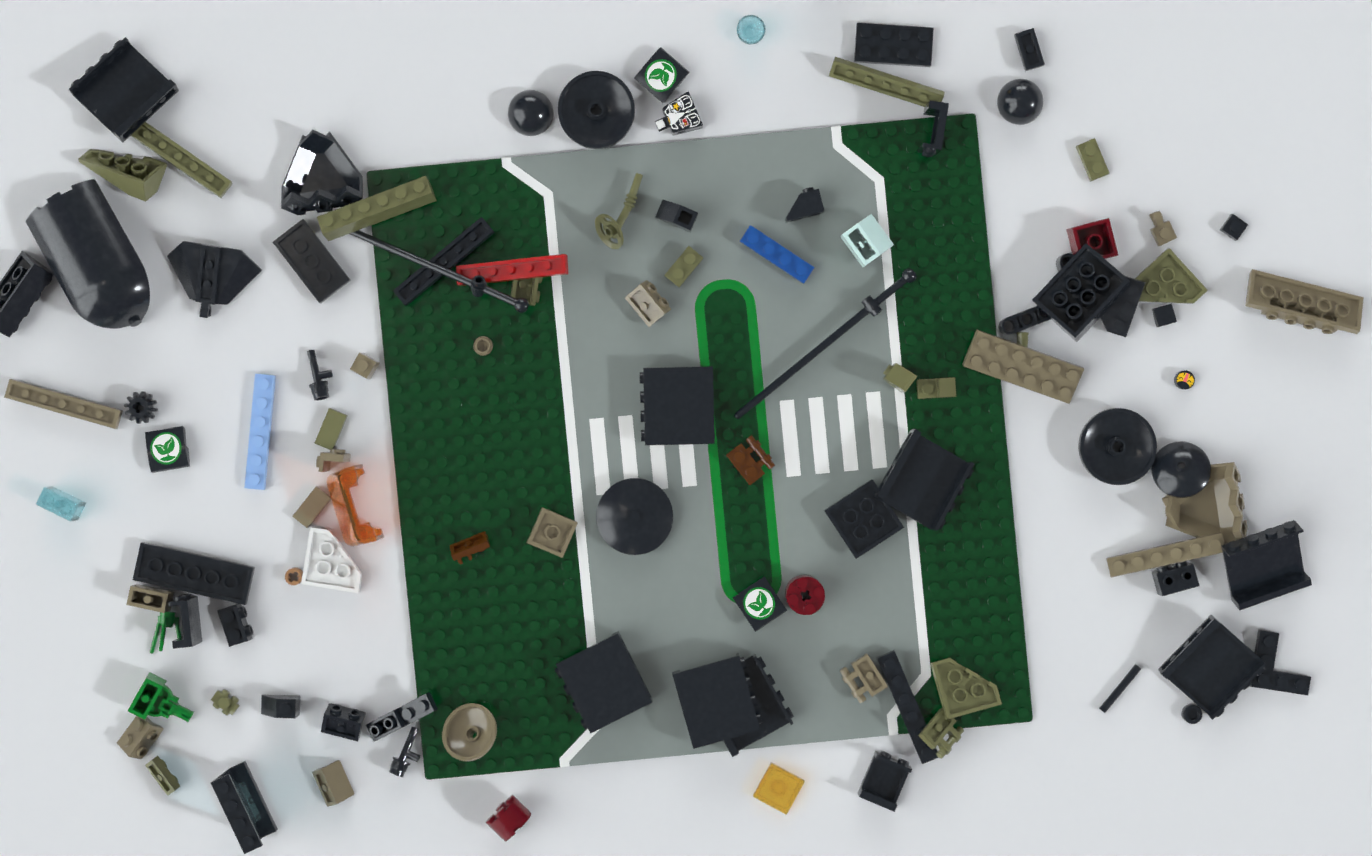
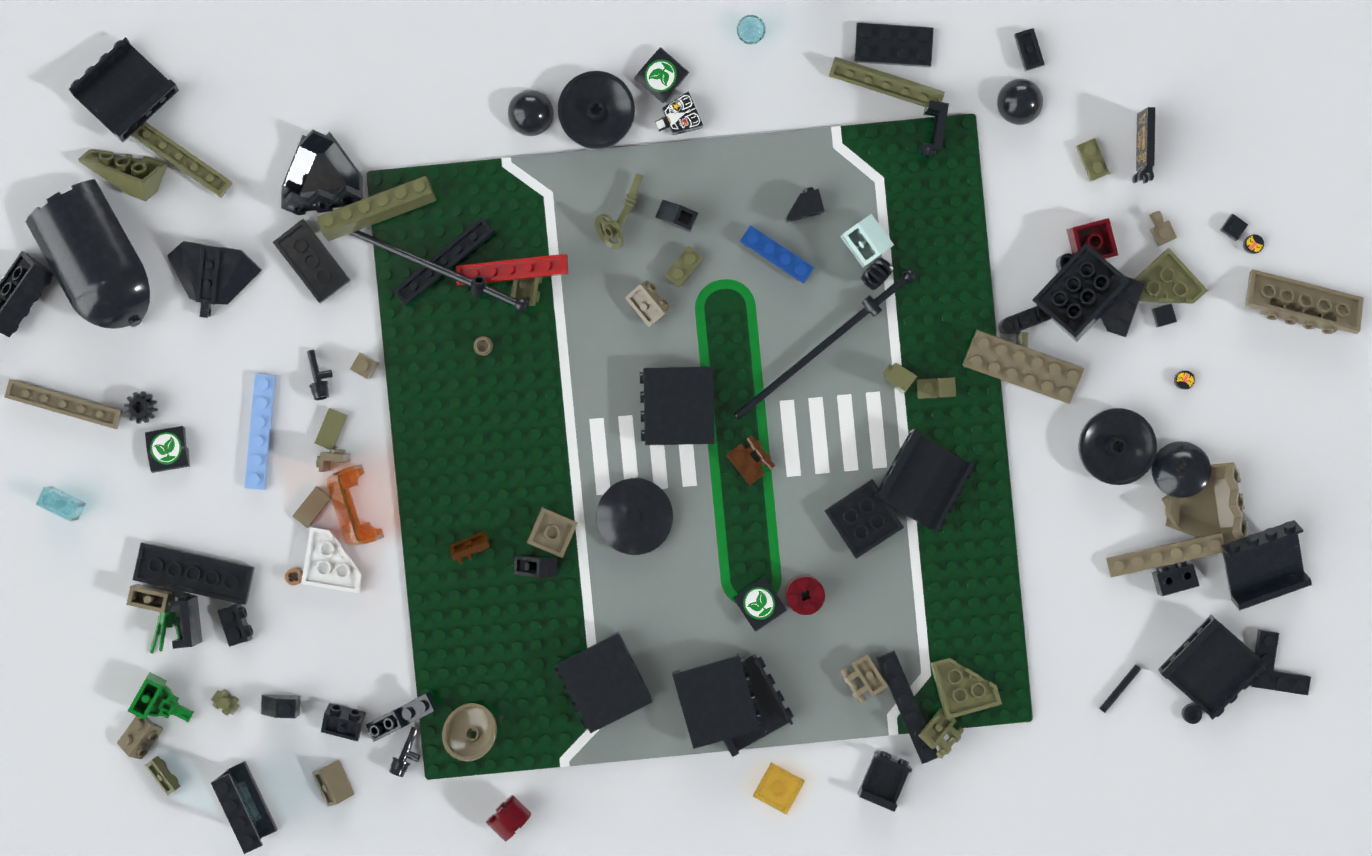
none -> black slope [514,555,557,578]
none -> black gear [861,257,893,290]
none -> black tile [1132,107,1155,184]
none -> tile [1243,234,1264,254]

